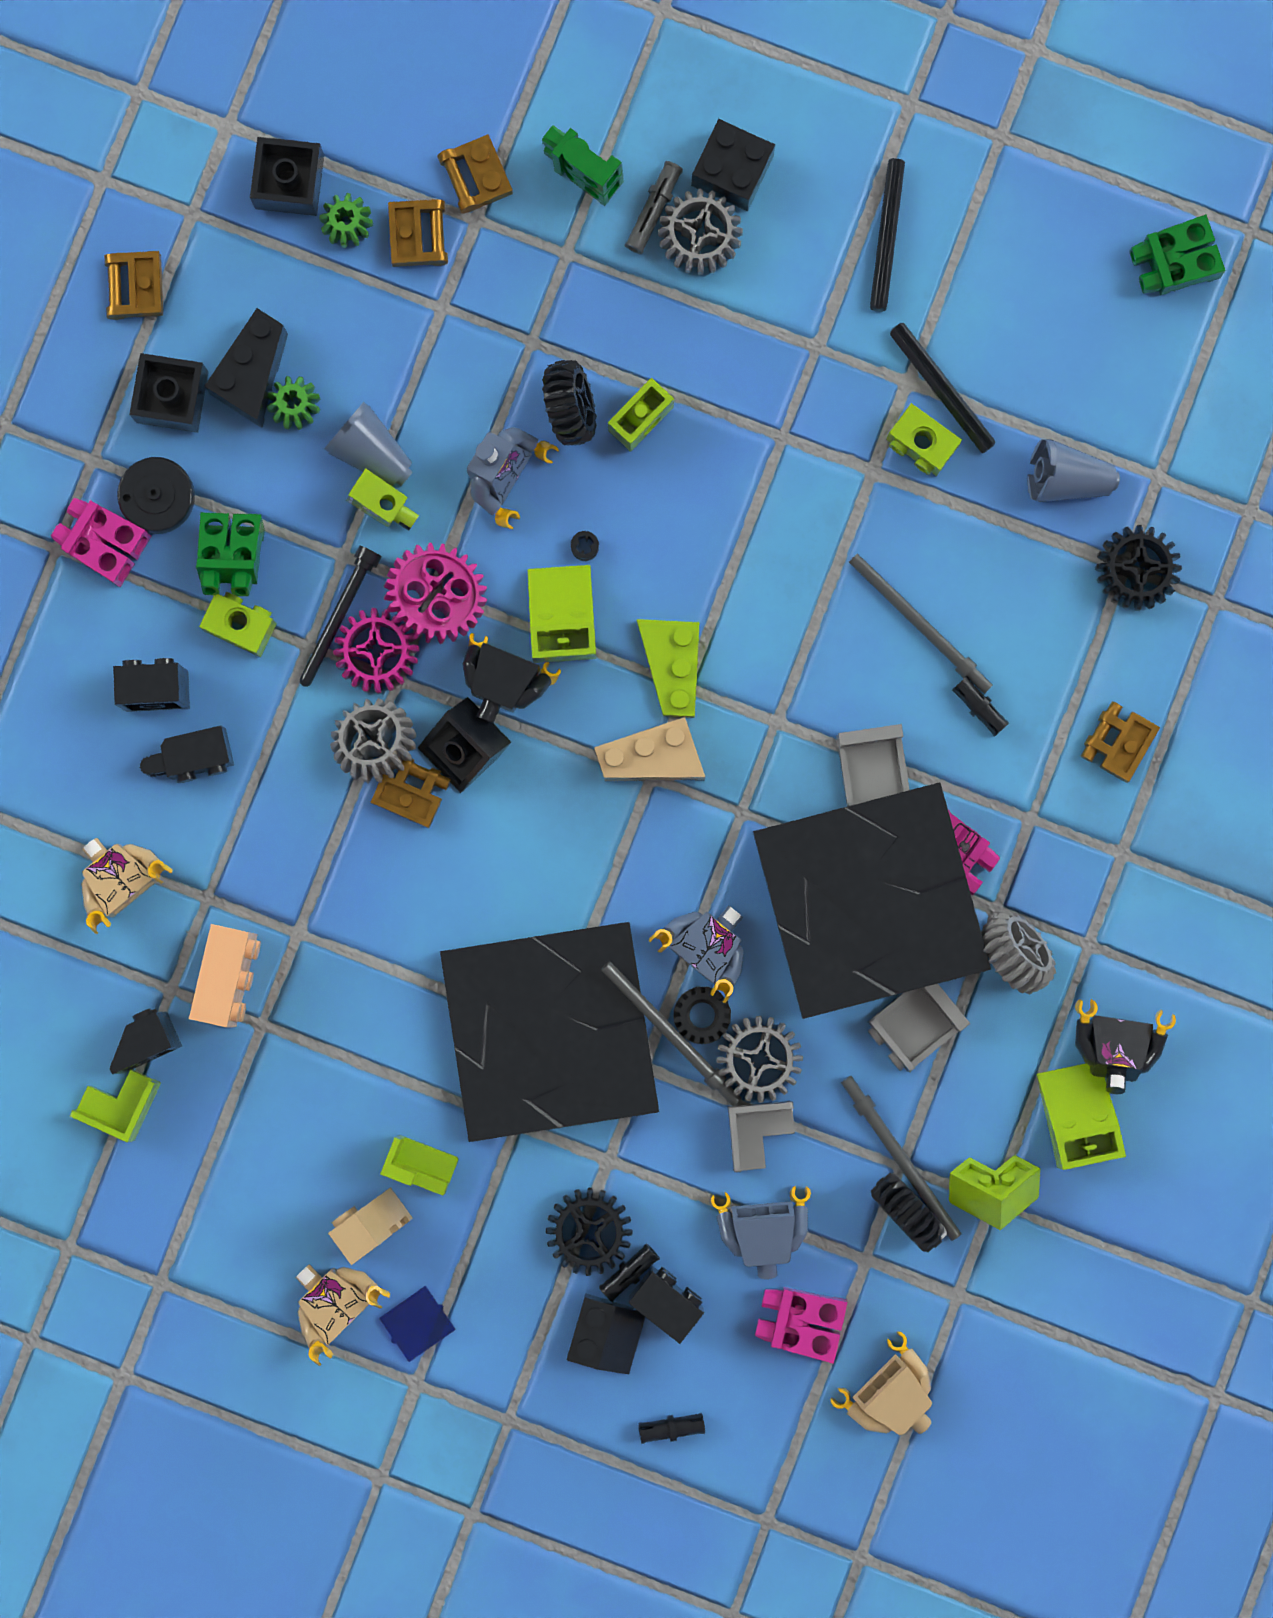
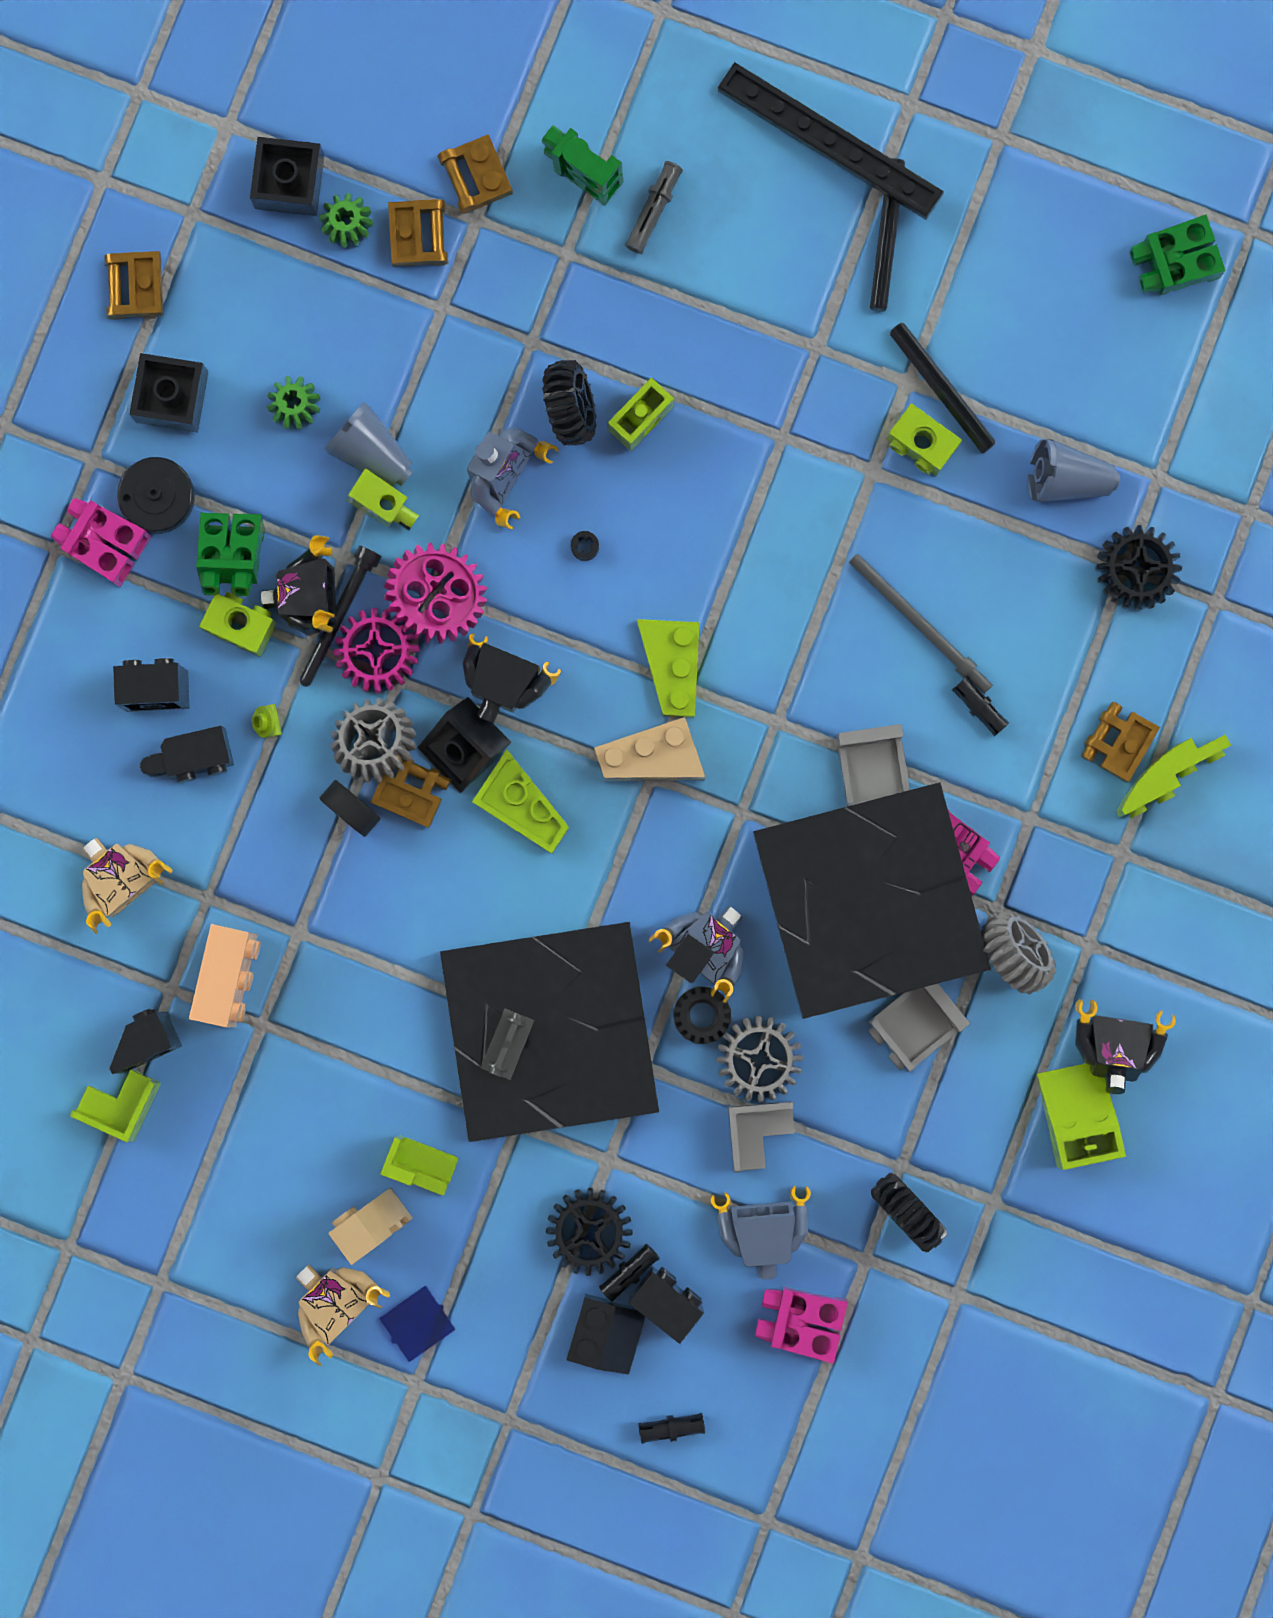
black wedge [205,308,288,428] -> none
lime slope [528,565,597,663] -> none
dark grey bar [601,961,741,1106] -> none
light grey gear [658,189,743,275] -> none
black brick [691,118,775,211] -> none
tan torso [830,1331,932,1435] -> none
dark grey bar [841,1076,961,1241] -> none
lime panel [949,1155,1040,1230] -> none
none -> lime plate [252,704,282,738]
none -> black torso [261,535,336,636]
none -> black tyre [319,780,381,837]
none -> lime wing [472,749,569,854]
none -> dark grey hinge [481,1009,535,1080]
none -> black panel [666,934,715,983]
none -> black tile [718,62,944,220]
none -> lime slope [1116,734,1232,819]

